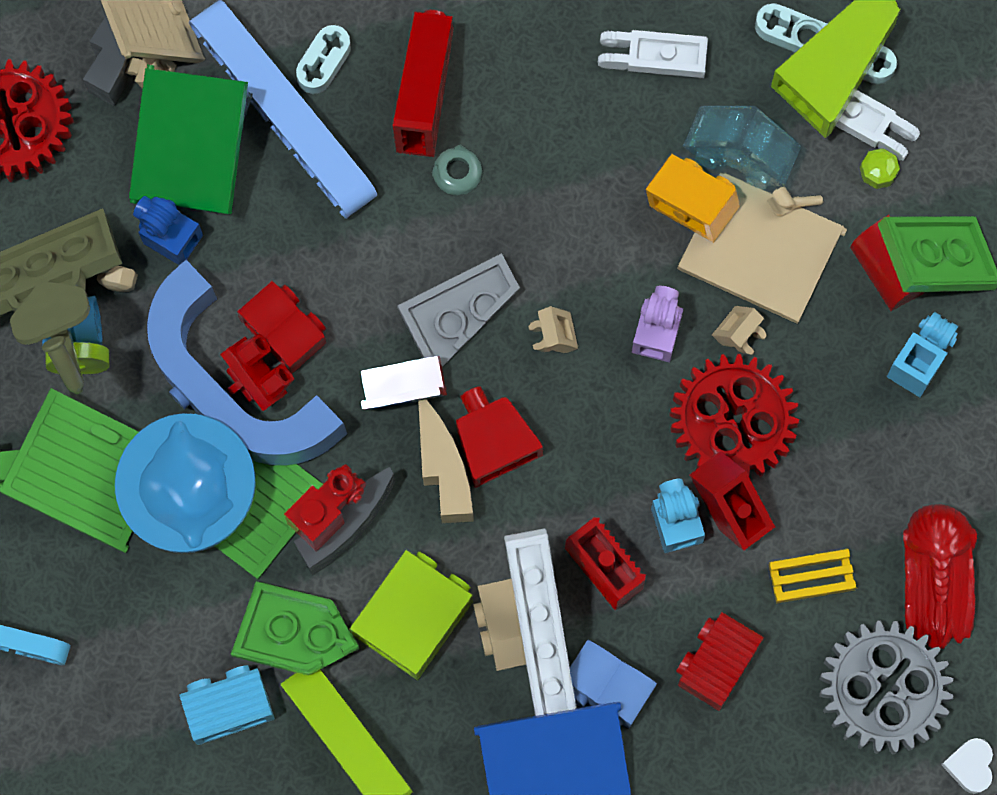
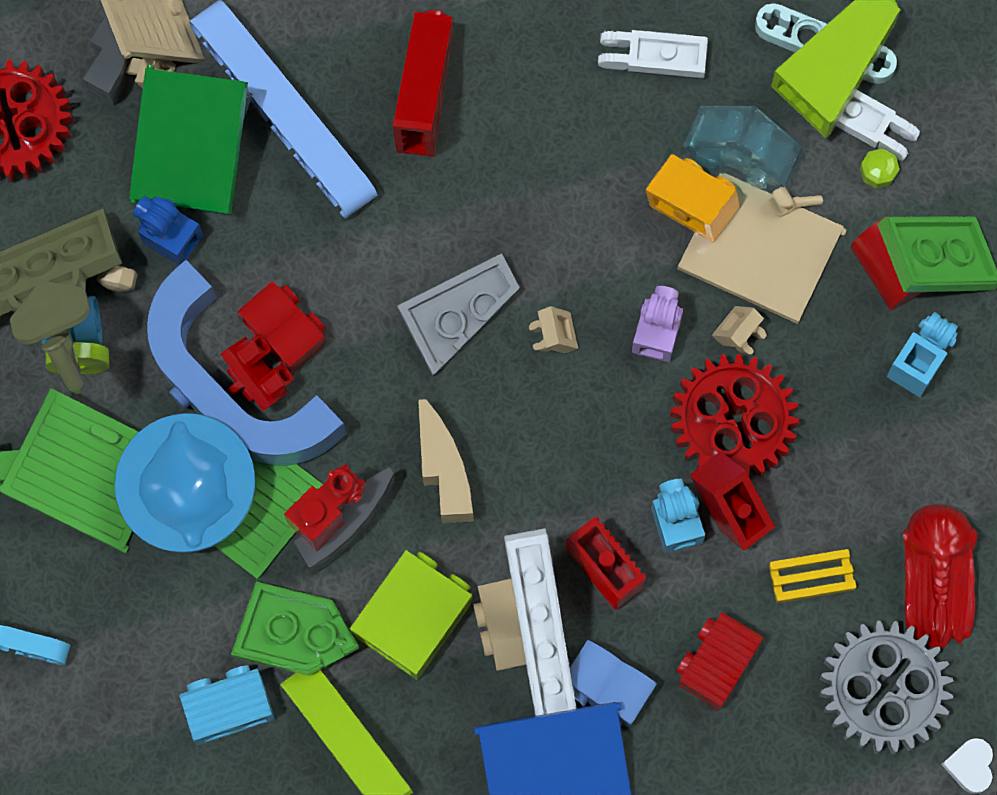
light aqua beam [296,25,351,94] -> none
panel [361,356,447,410] -> none
sand green piece [432,144,483,196] -> none
red torso [456,386,543,488] -> none

